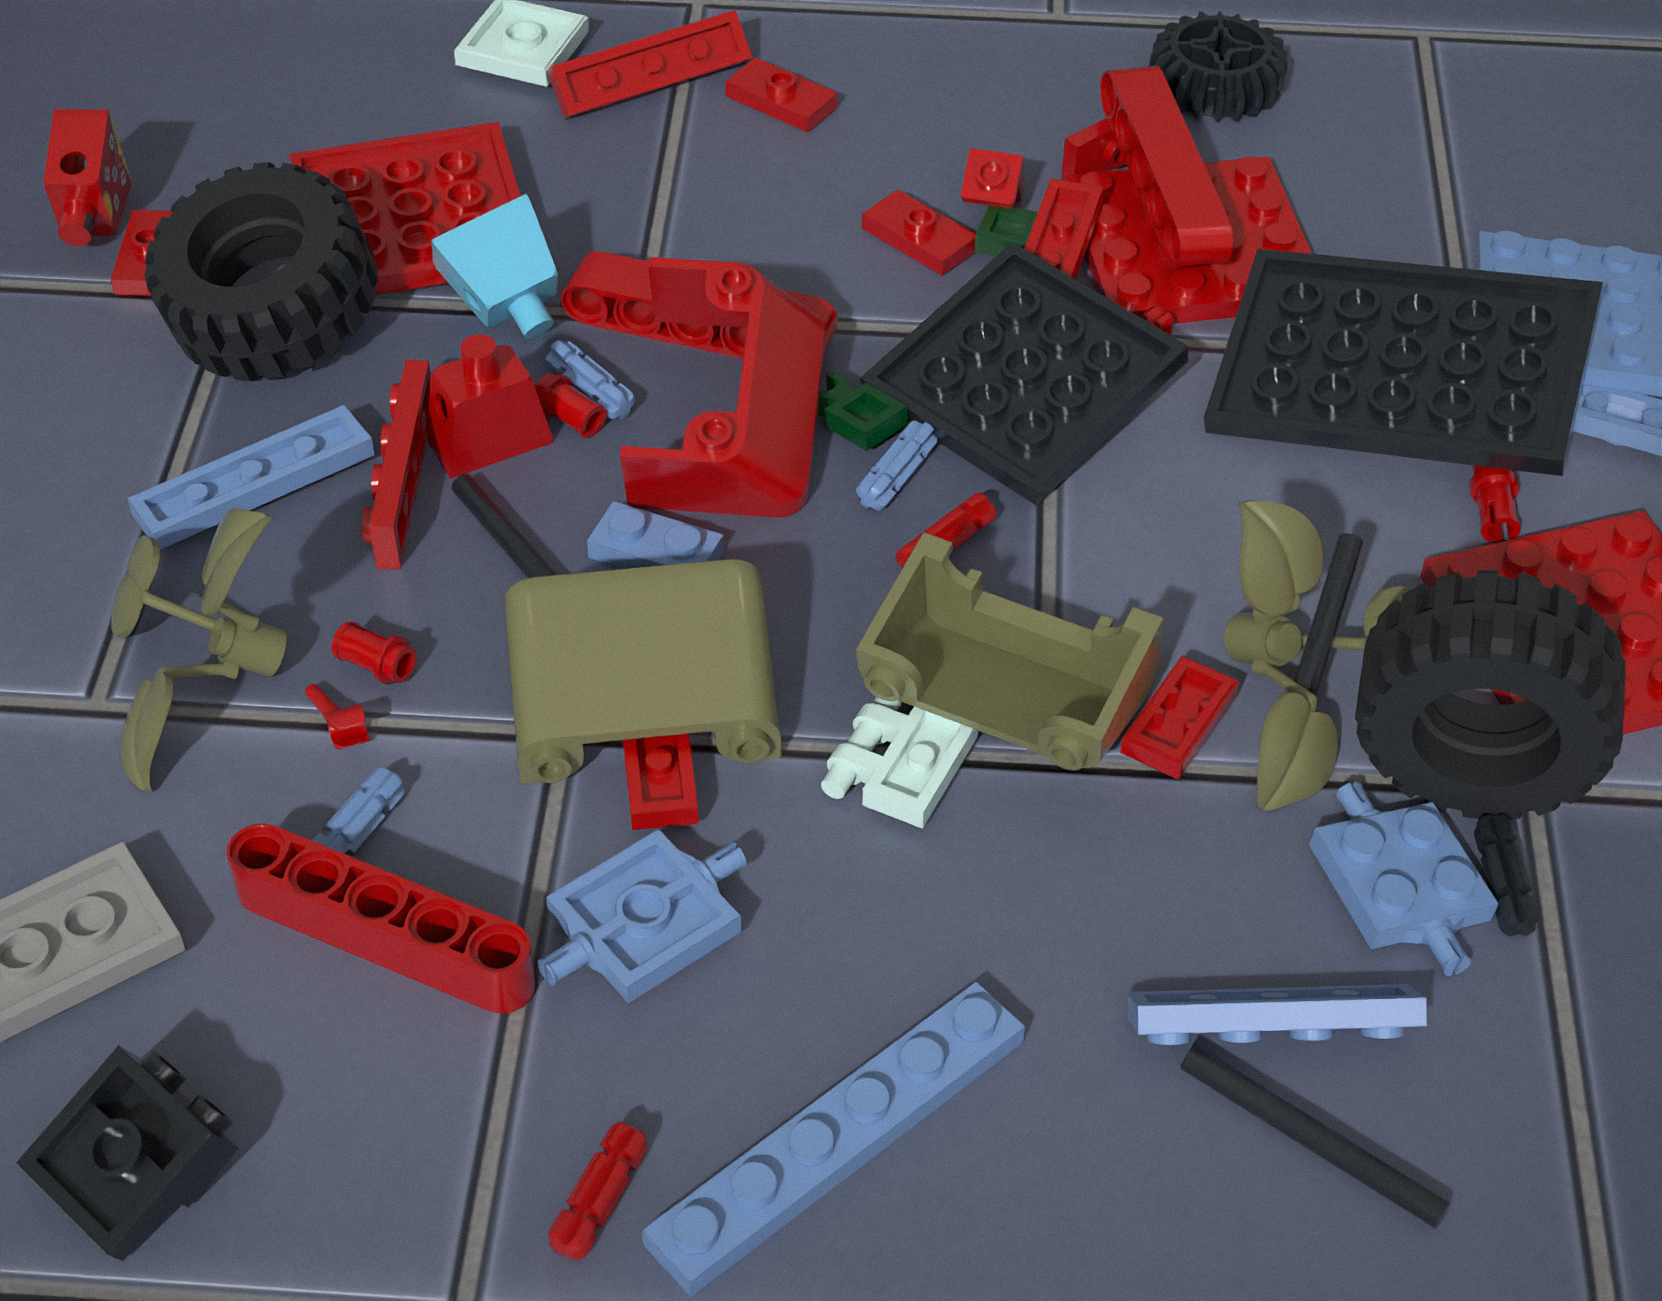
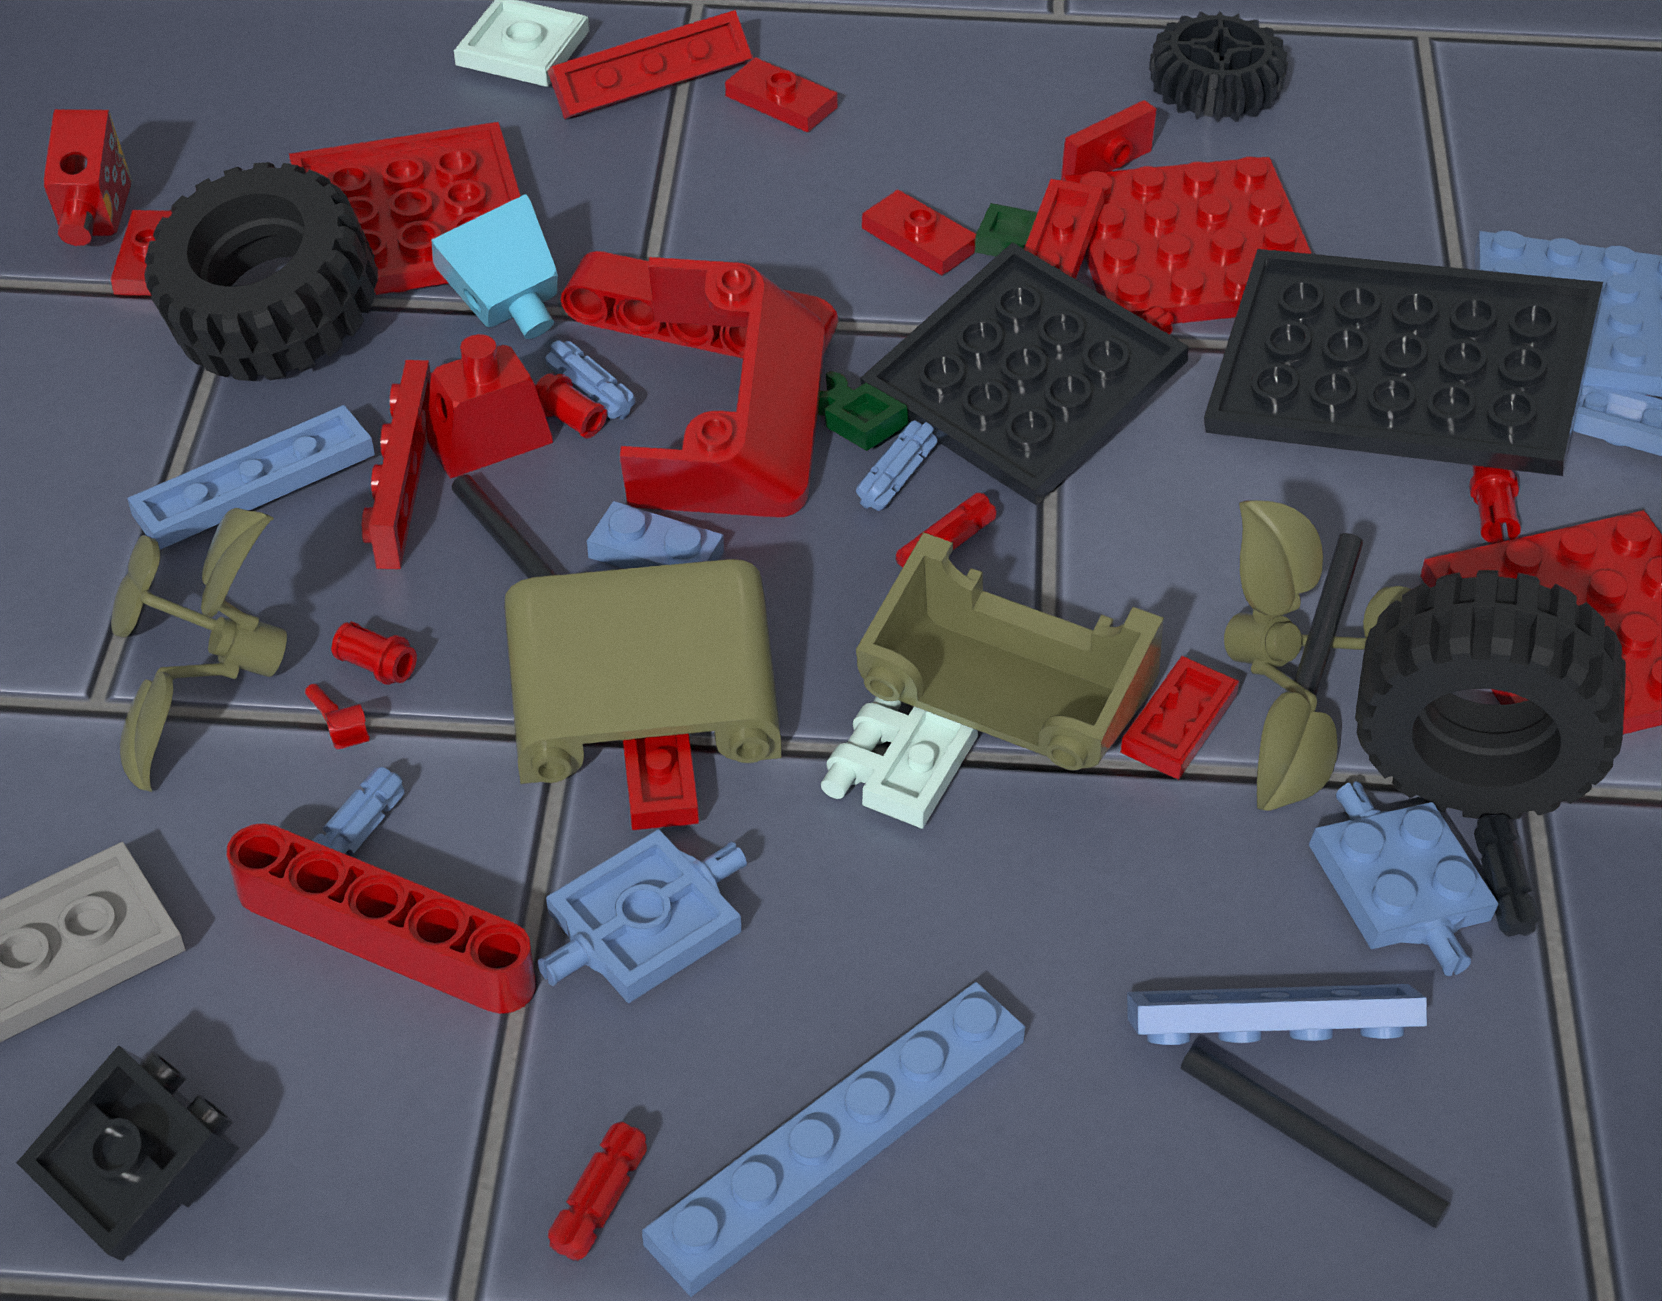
red bracket [961,148,1025,209] -> none
red beam [1100,66,1233,268] -> none

